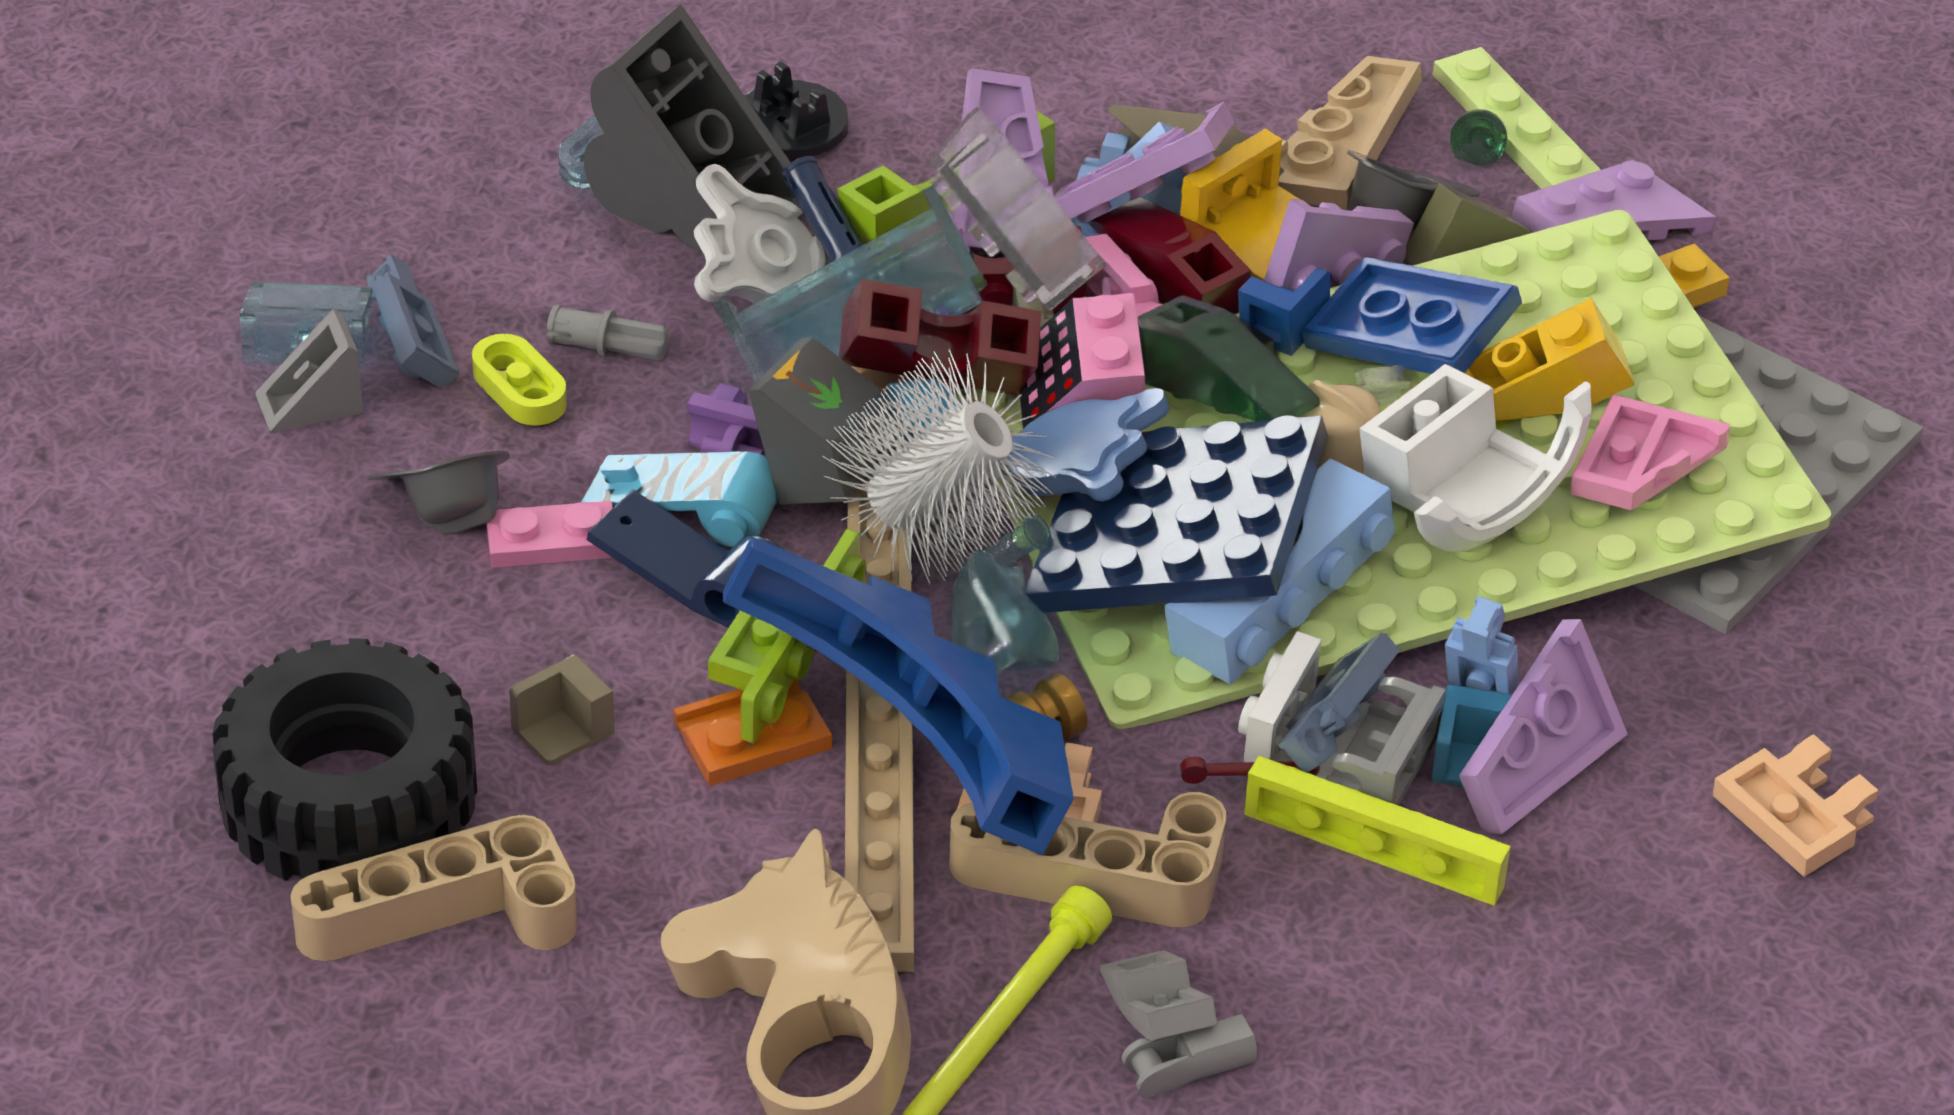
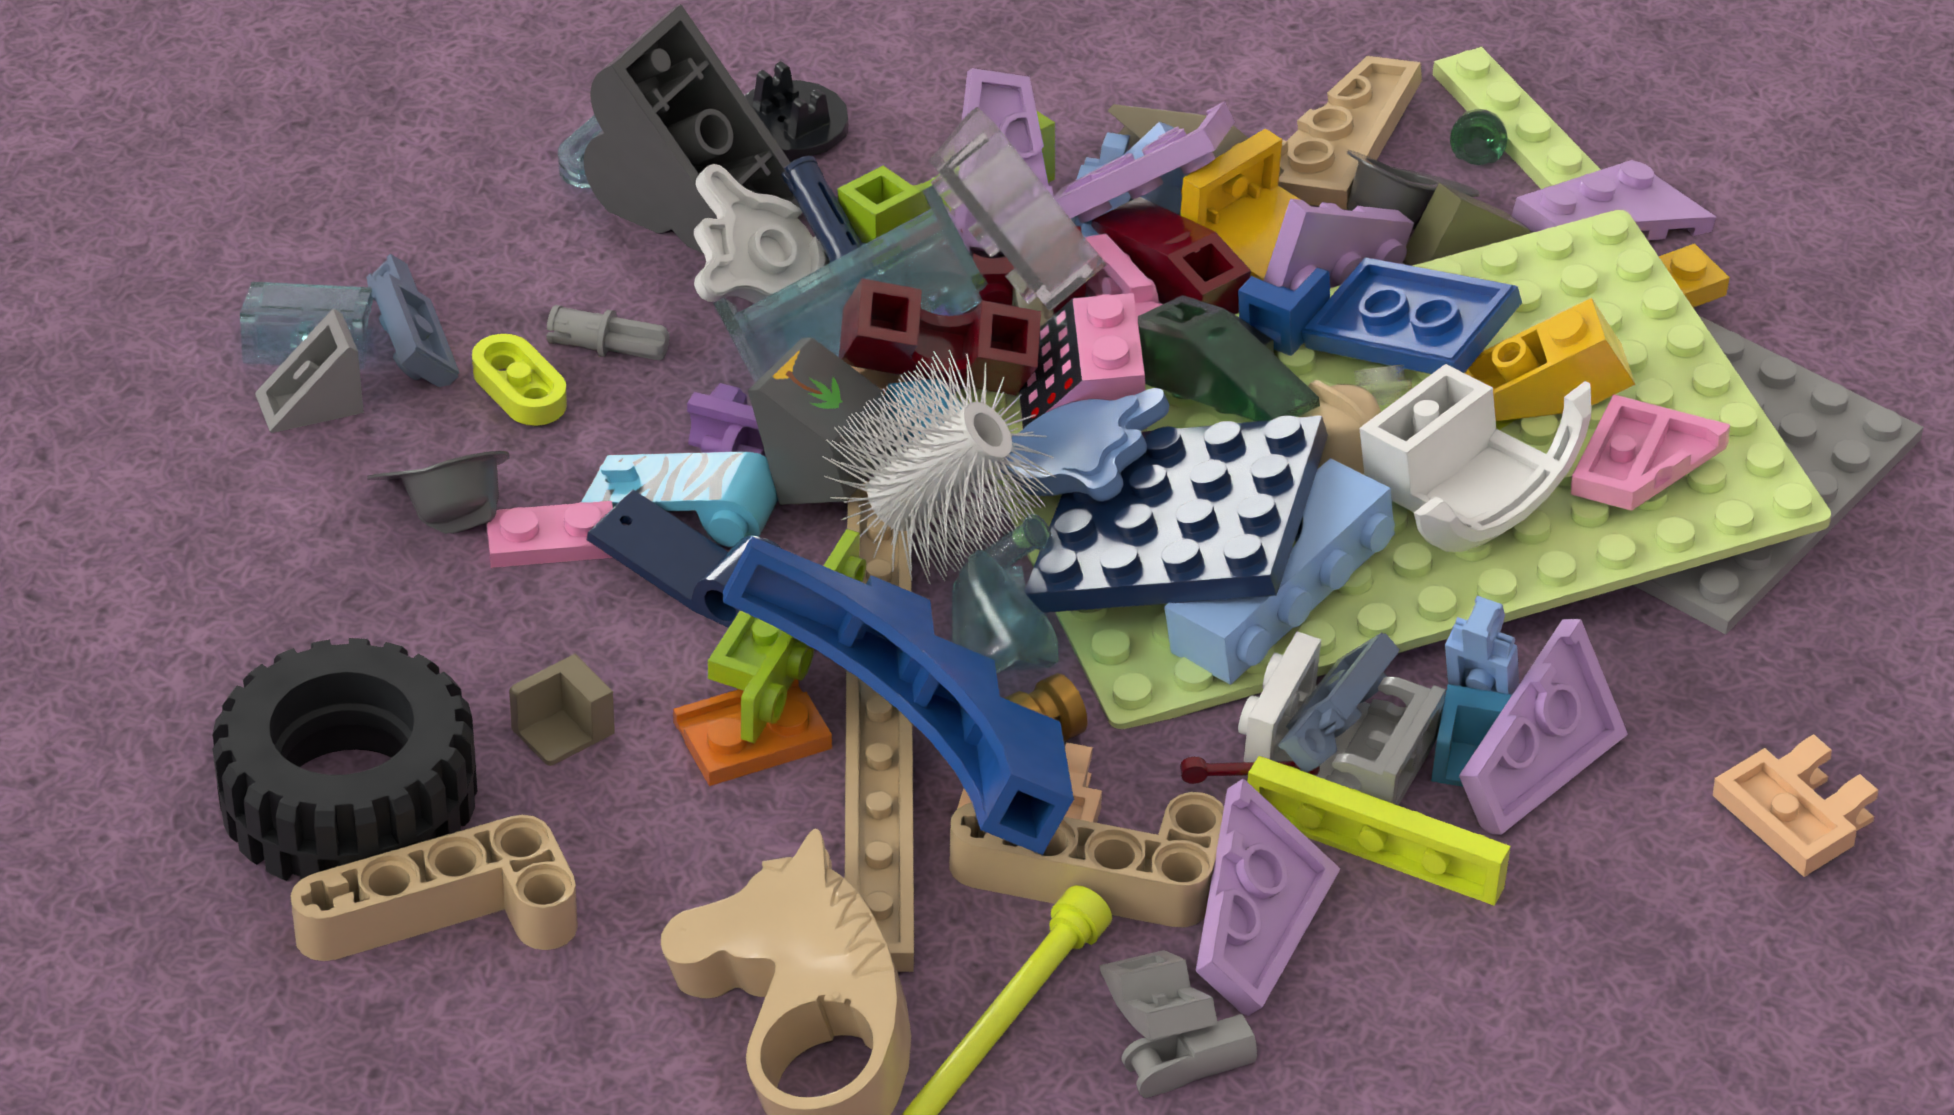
none -> lavender wing [1196,778,1340,1016]

